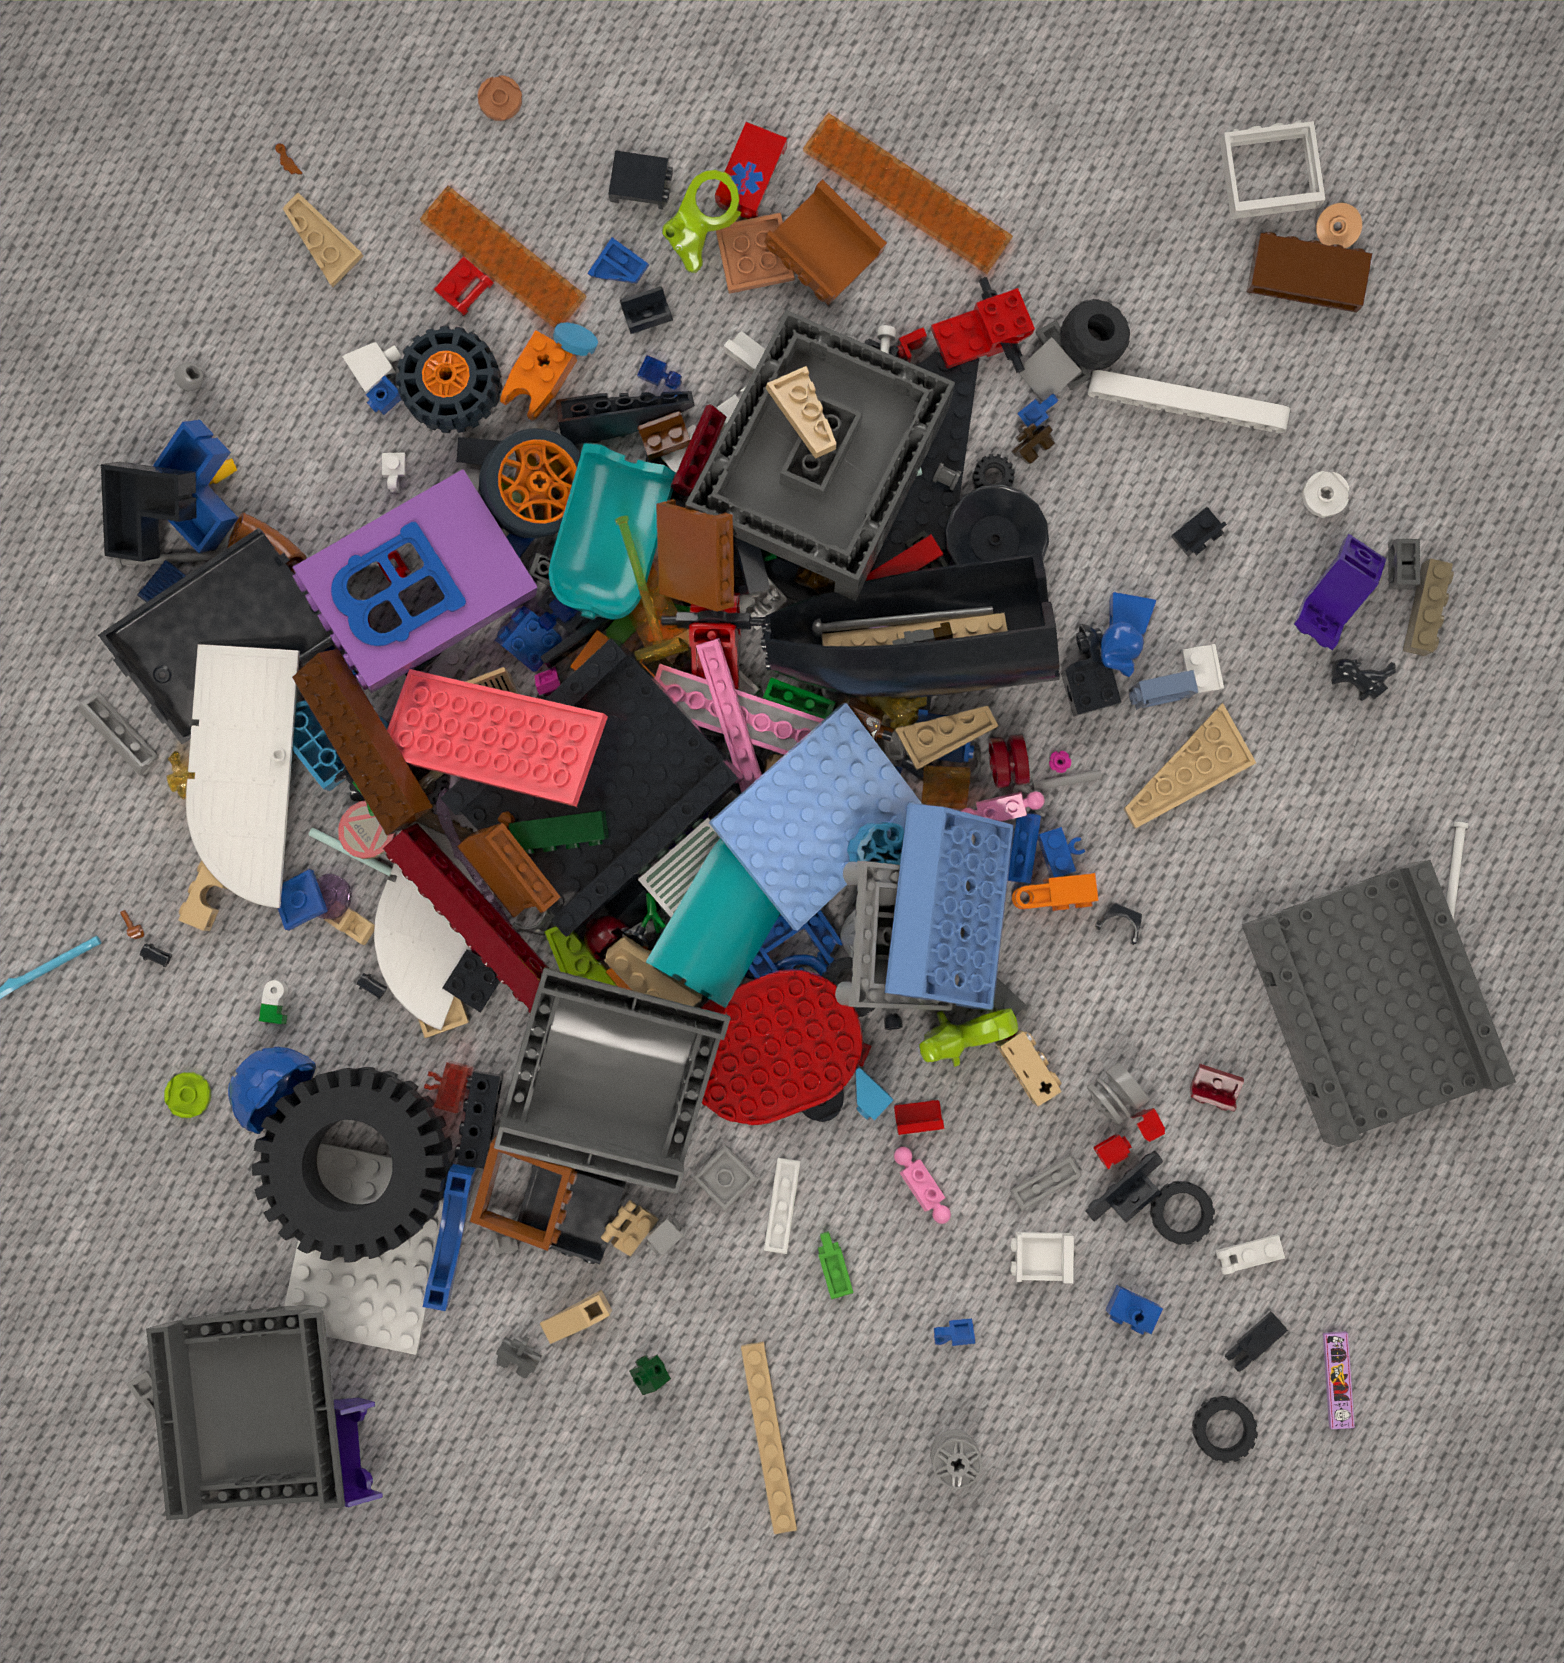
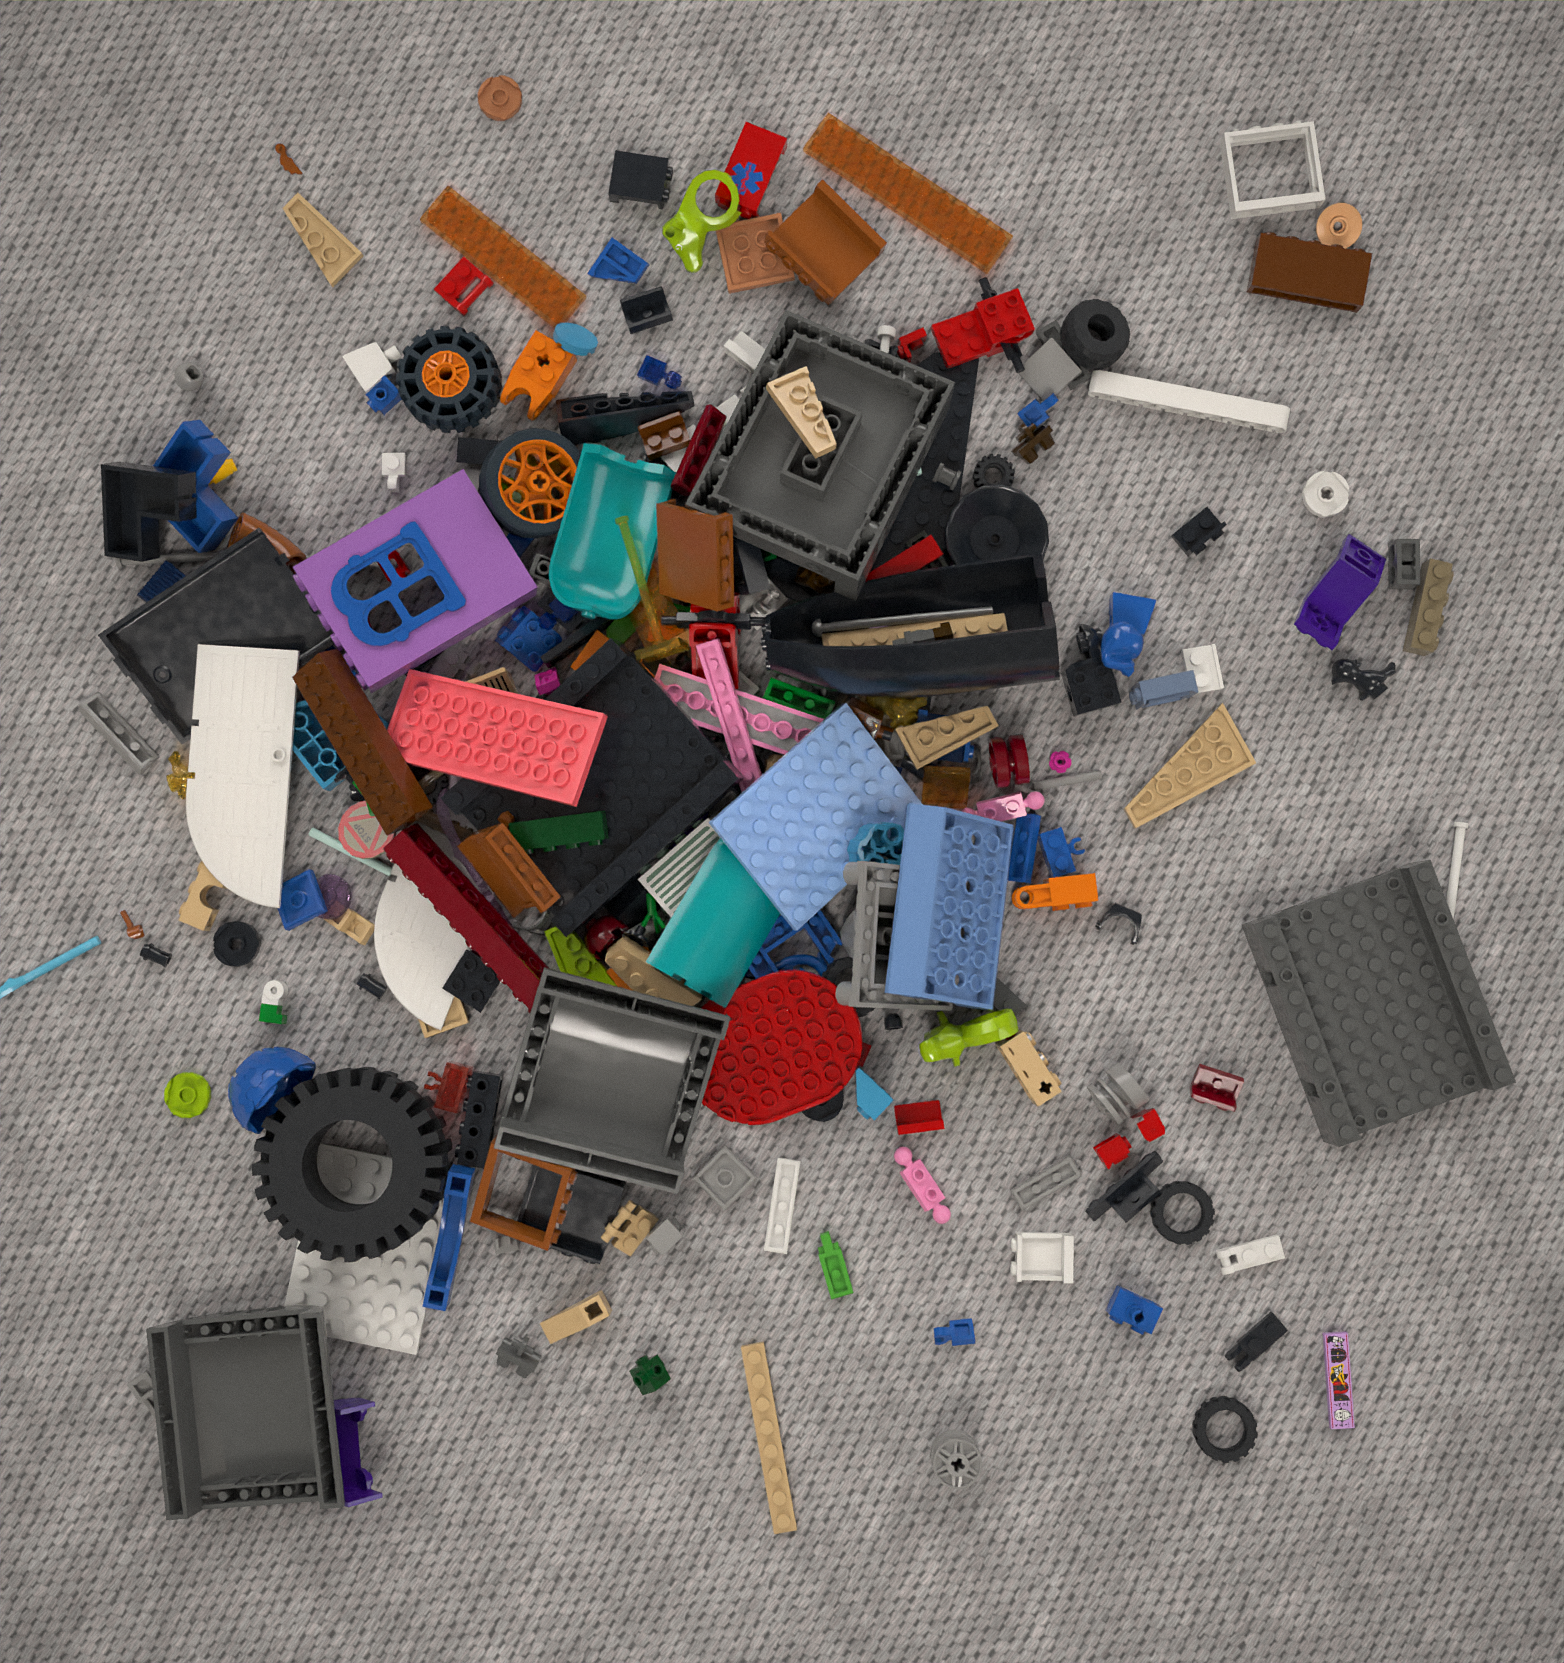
none -> black plate [213,921,261,967]

